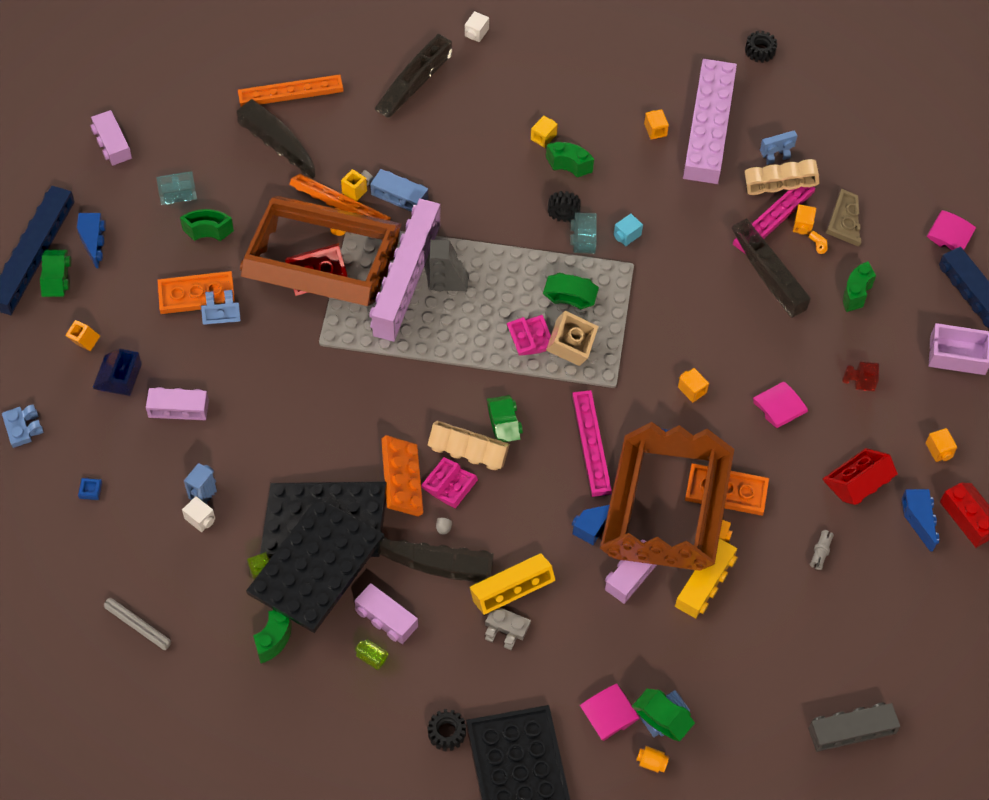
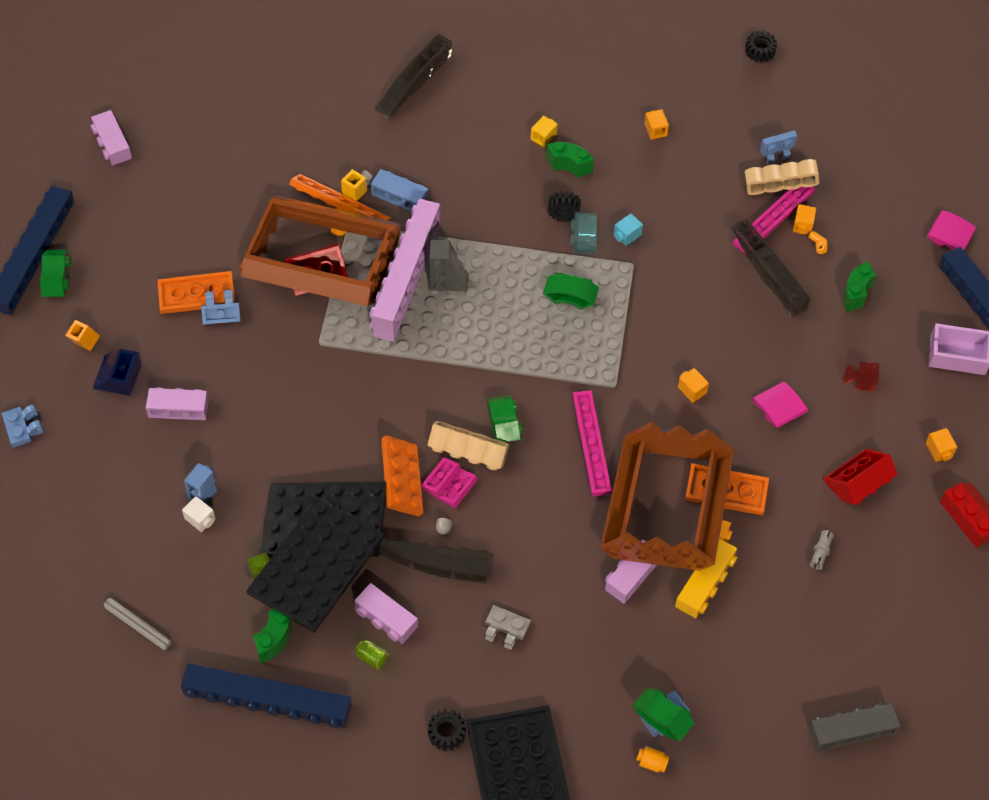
blue slope [77,213,106,268] -> none
blue tile [78,478,102,500] -> none
clear light blue brick [156,171,197,205] -> none
green brick [180,209,234,241] -> none
clear smoke slope [237,99,315,178] -> none
orange plate [238,74,343,107] -> none
white brick [465,11,489,42] -> none
yellow brick [470,553,556,615] -> none
dark pink slope [506,314,551,355] -> none
tan brick [546,311,599,366] -> none
blue slope [572,505,609,545] -> none
dark pink slope [580,684,640,741] -> none
lavender brick [683,59,737,184] -> none
dark tan wing [826,189,861,247] -> none
blue slope [902,489,939,551] -> none
none -> dark blue brick [181,663,352,728]

